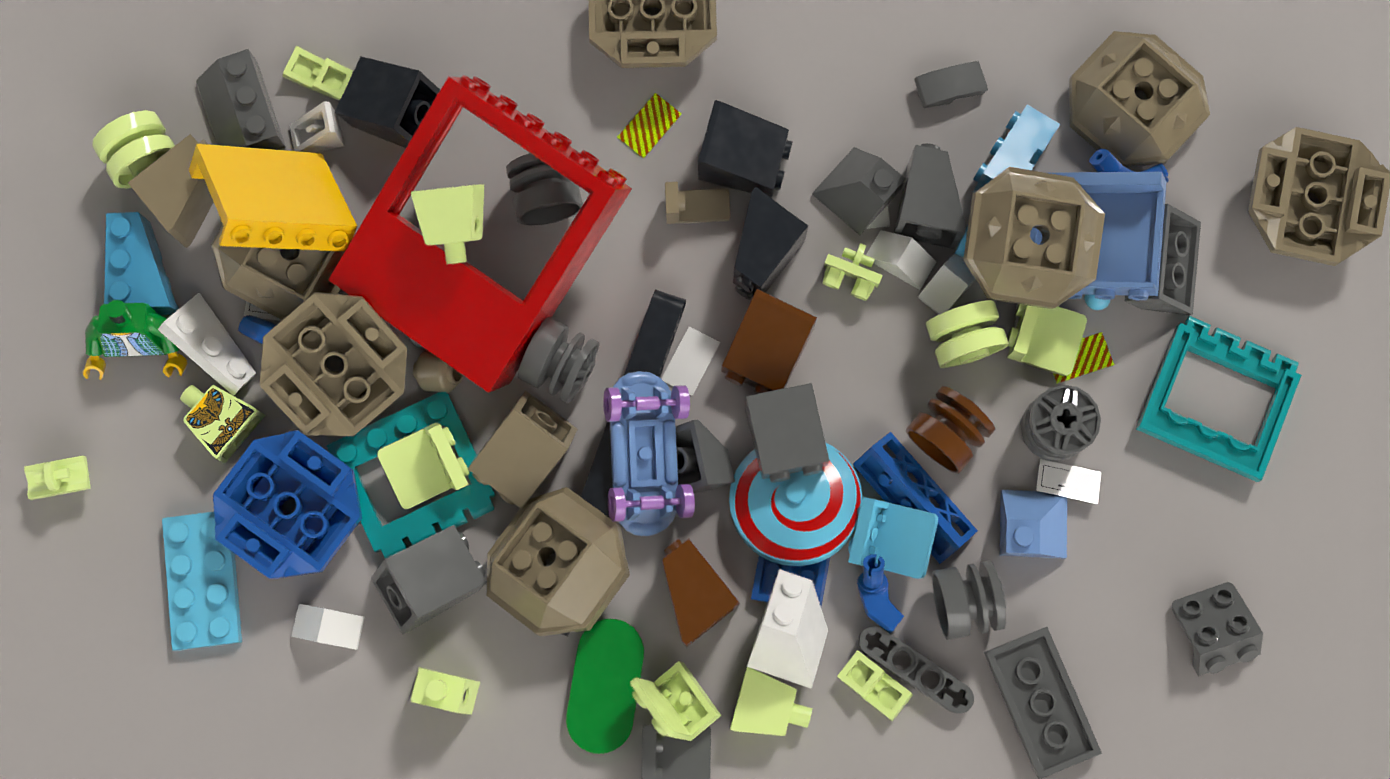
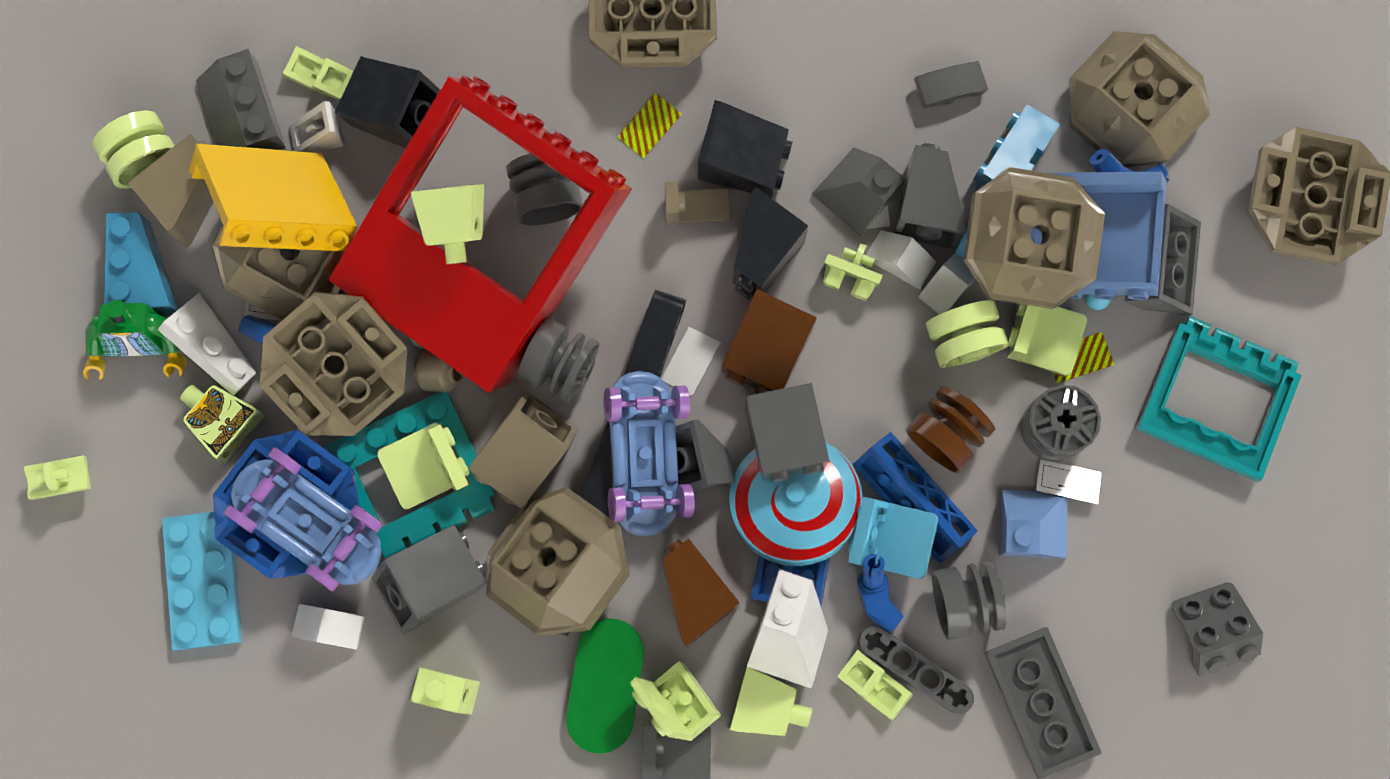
none -> medium blue piece [223,447,383,591]

